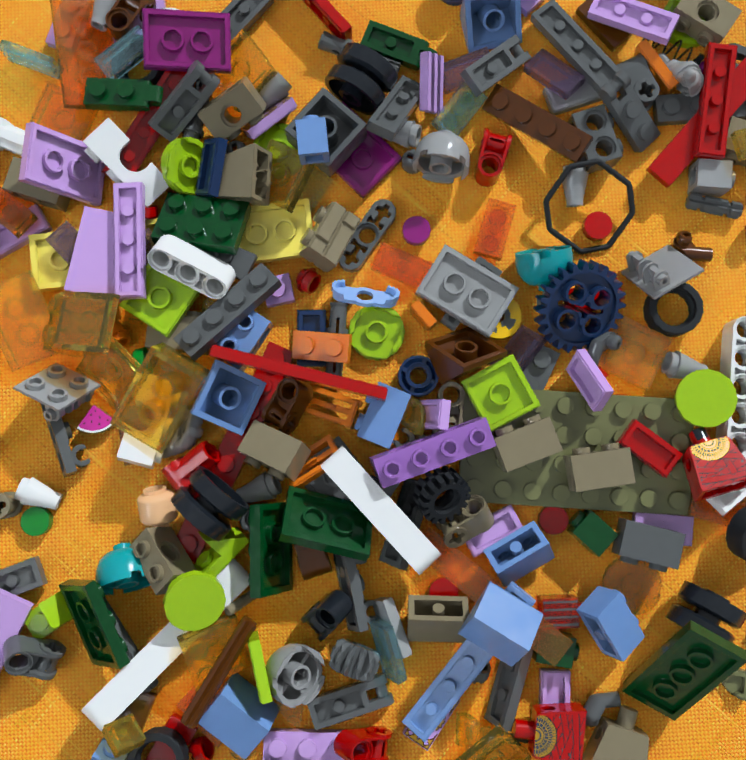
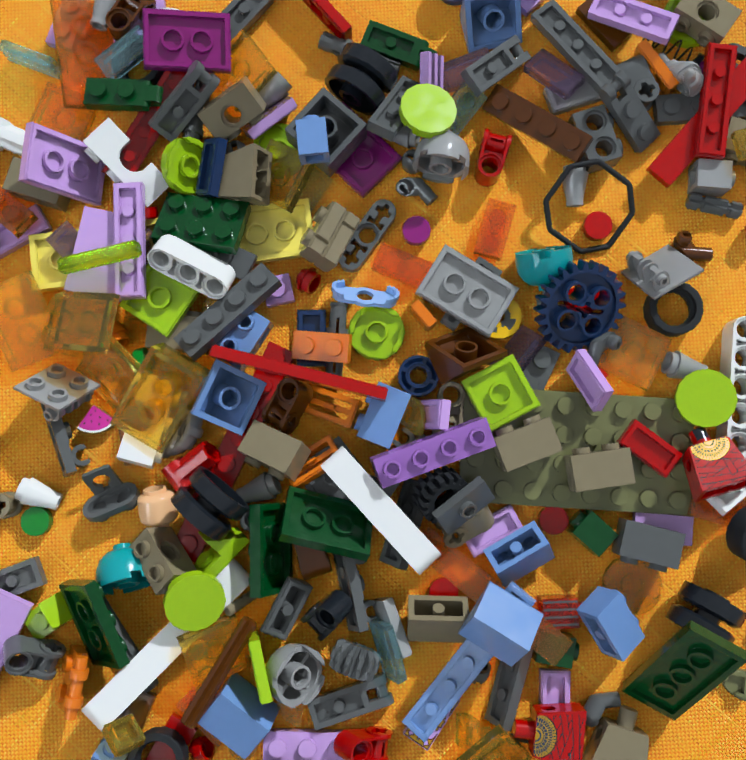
none -> orange plate [56,644,89,721]
none -> clear neon green axle [57,240,142,274]
none -> dark grey bracket [82,464,140,522]
none -> dark grey slope [260,576,313,641]
none -> dark grey arm [396,177,438,206]
none -> lime tile [399,83,457,139]
none -> dark grey plate [432,476,495,536]

